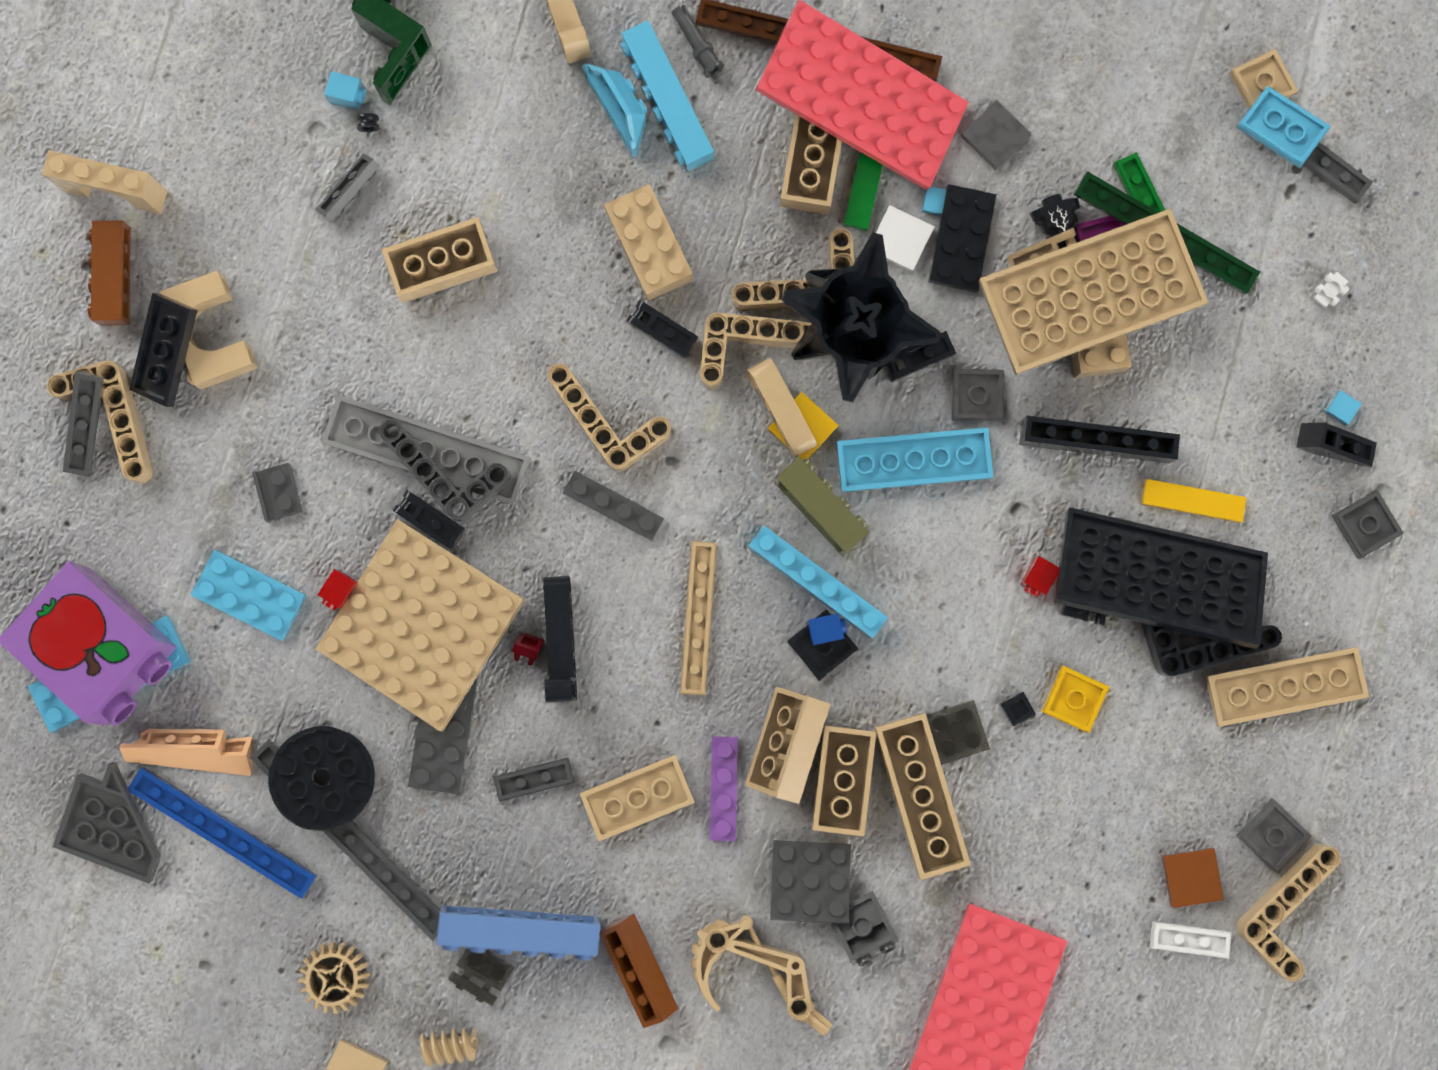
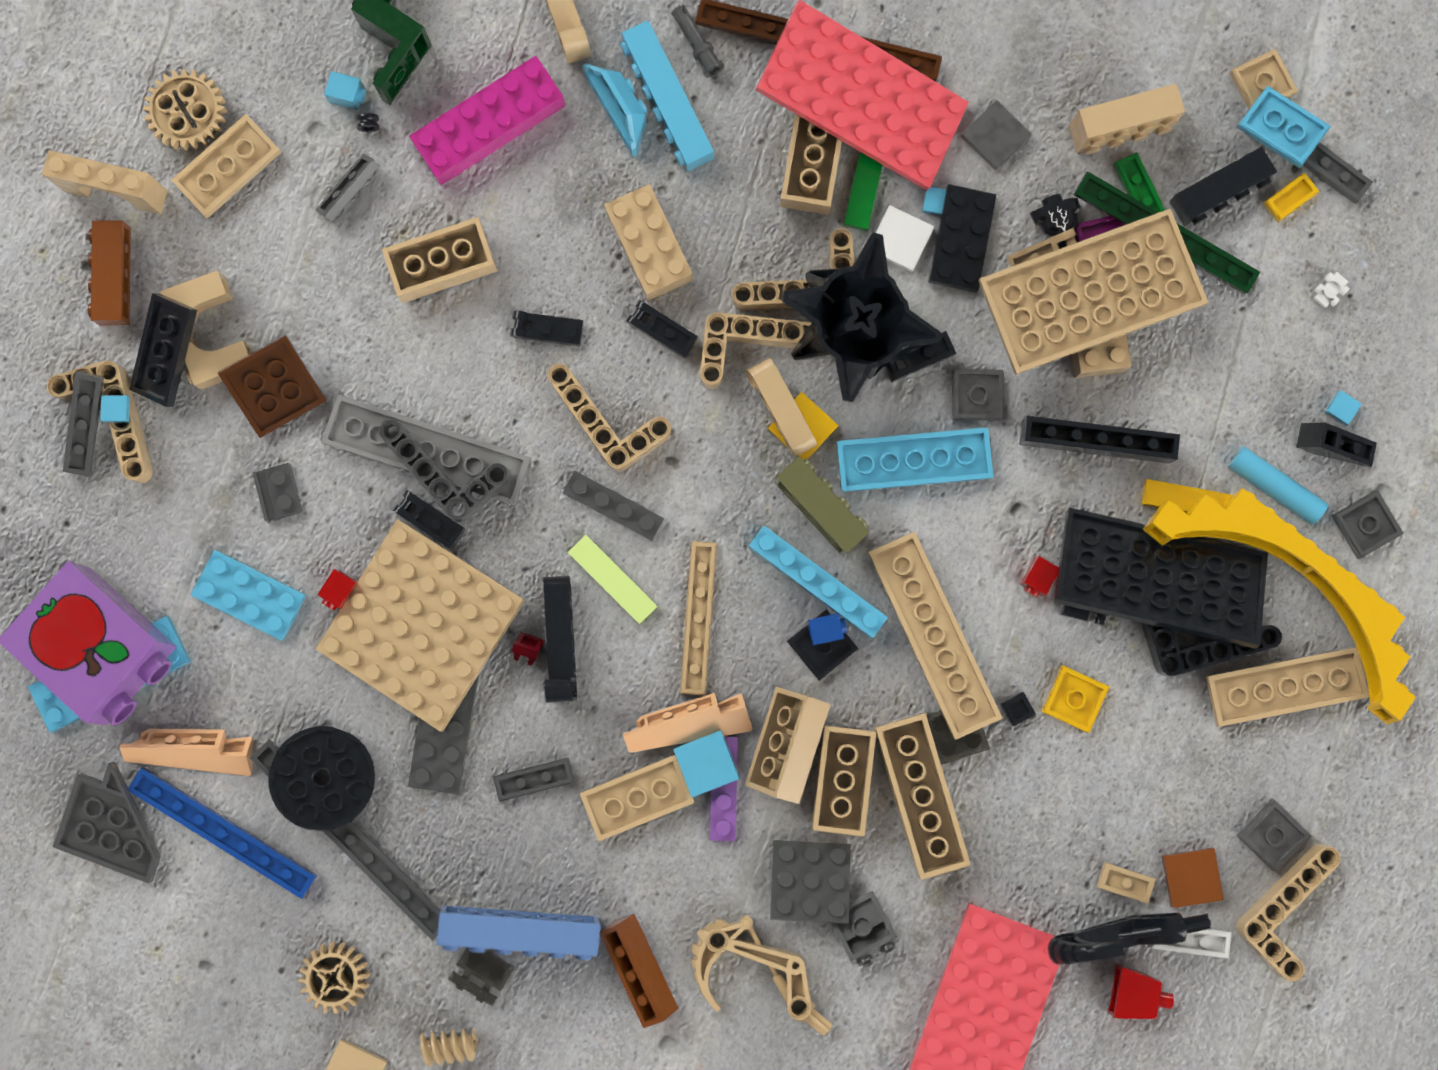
none -> medium azure tile [100,395,130,422]
none -> tan gear [143,68,227,151]
none -> tan plate [171,114,282,218]
none -> reddish brown plate [218,334,327,438]
none -> dark pink brick [409,55,566,186]
none -> black plate [510,311,584,347]
none -> yellowish green tile [568,535,658,624]
none -> light nougat wedge [623,693,753,752]
none -> medium azure tile [673,730,741,798]
none -> tan plate [868,532,1003,740]
none -> black piece [1048,913,1211,965]
none -> tan brick [1069,83,1185,155]
none -> tan plate [1096,862,1156,904]
none -> red torso [1108,964,1174,1019]
none -> yellow arch [1142,488,1416,725]
none -> black brick [1169,147,1277,226]
none -> medium azure brick [1227,446,1328,525]
none -> yellow tile [1263,172,1320,223]

